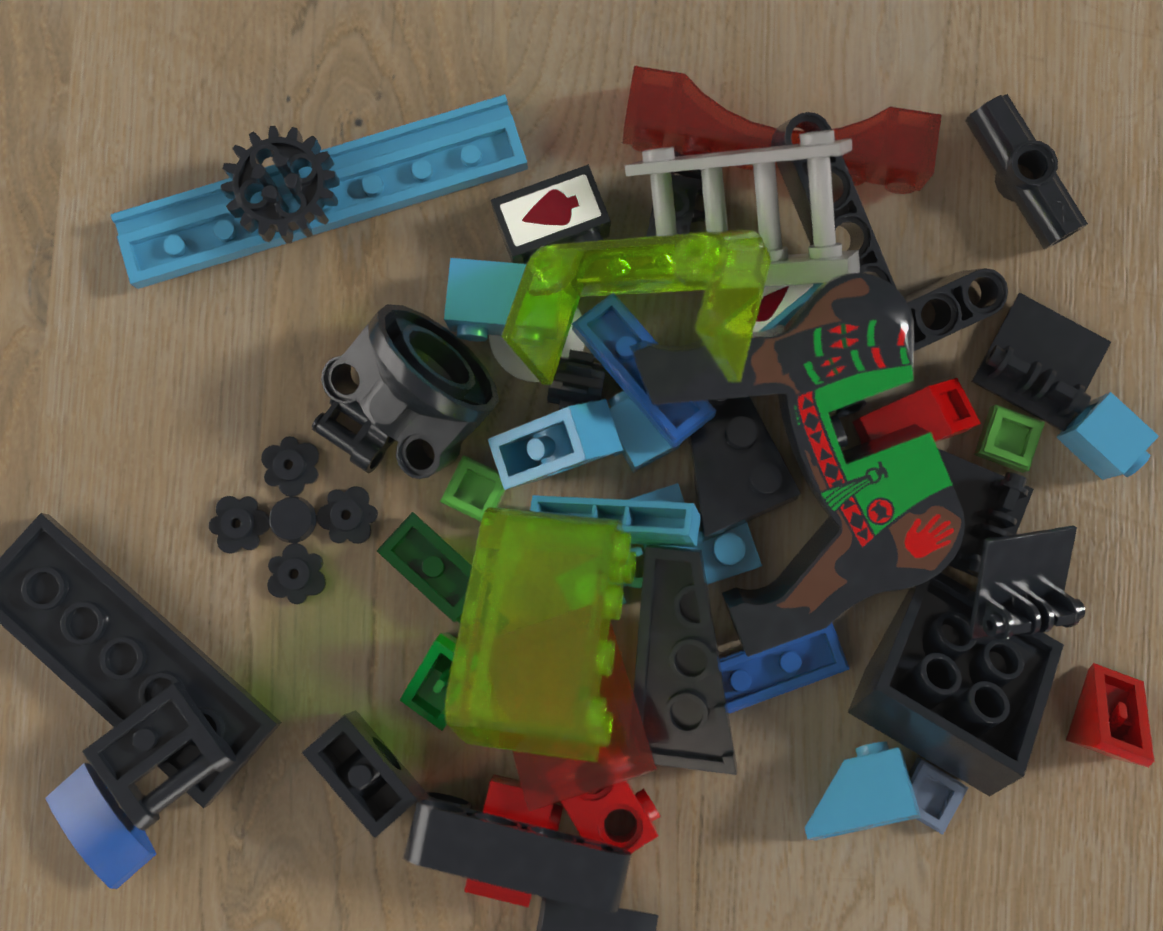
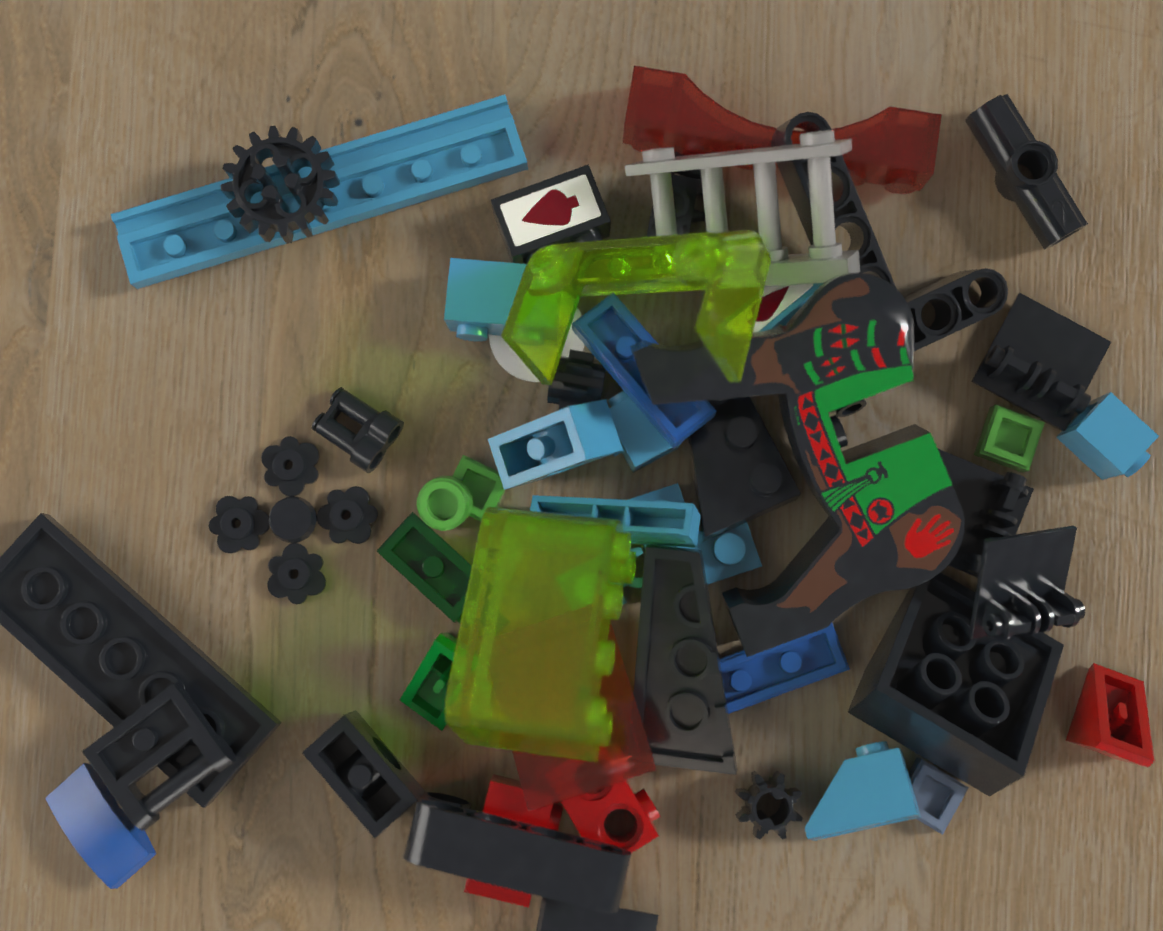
black piece [321,304,499,479] -> none
red slope [852,378,981,444] -> none
none -> bright green tile [417,476,473,531]
none -> black gear [735,771,803,840]

